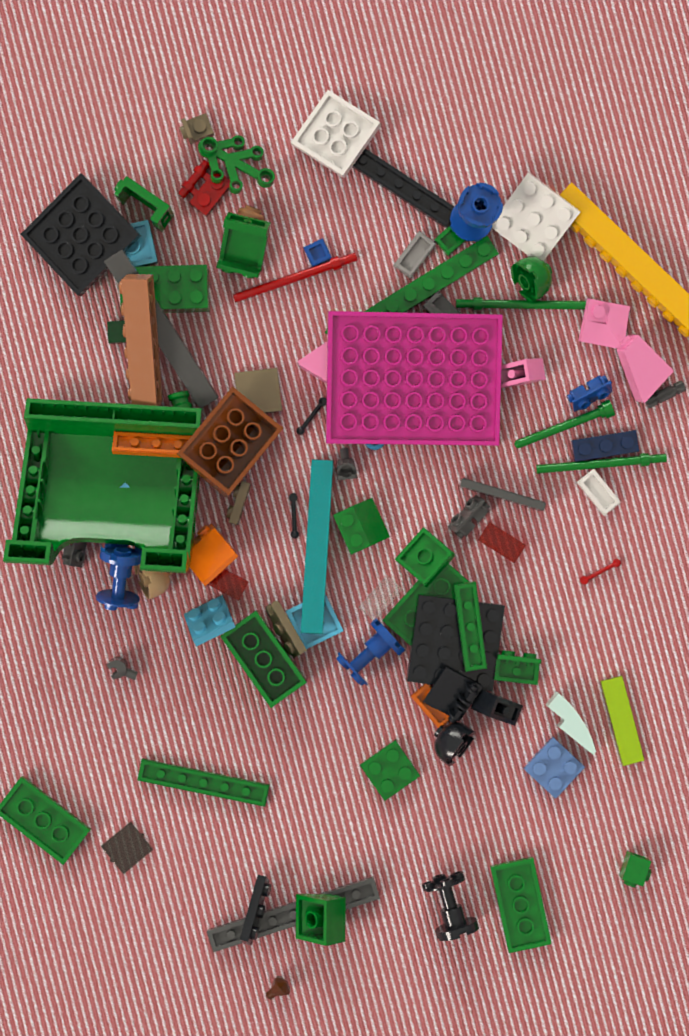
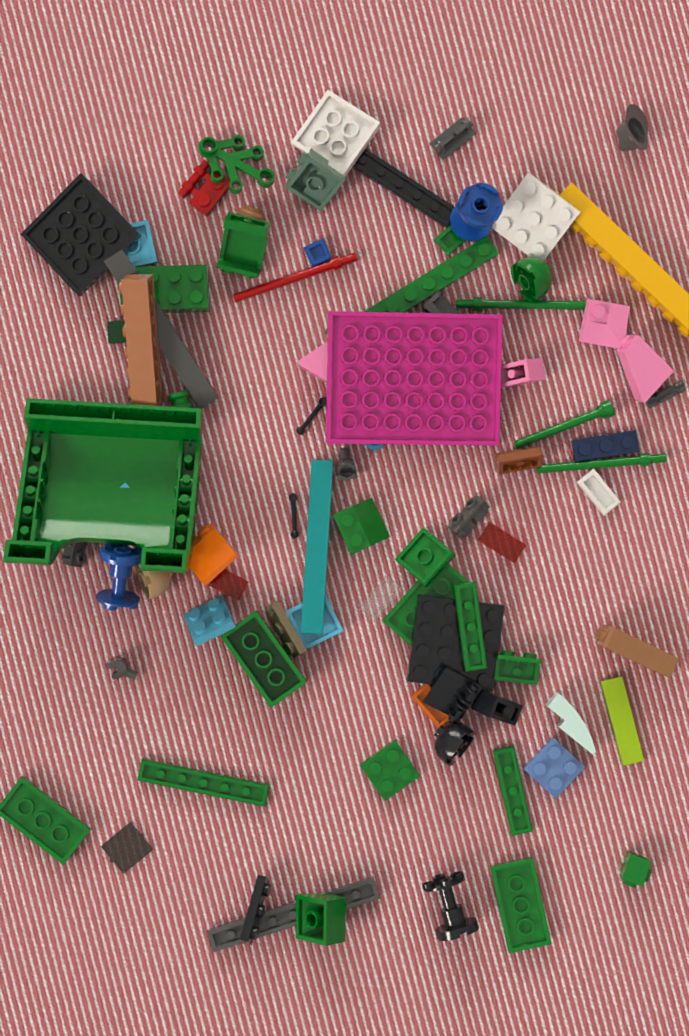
orange tile [112,431,192,458] -> none
green panel [114,176,174,232] -> none
dark orange slope [177,386,283,498] -> none
dark tan bracket [179,113,214,144] -> none
dark tan plate [226,481,251,525] -> none
dark tan tile [234,368,282,413] -> none
reddish brown rock [266,976,290,1000] -> none
blue piece [336,618,406,686] -> none
light grey tile [393,231,436,279] -> none
dark grey tile [459,478,546,511] -> none
blue hinge [566,375,612,412] -> none
red hinge [580,559,621,585] -> none
none -> sand green plate [285,149,346,211]
none -> dark grey hinge [429,117,476,160]
none -> green tile [492,745,533,836]
none -> dark orange bracket [495,447,542,475]
none -> medium nougat slope [595,624,679,678]
none -> dark grey piece [616,104,648,151]

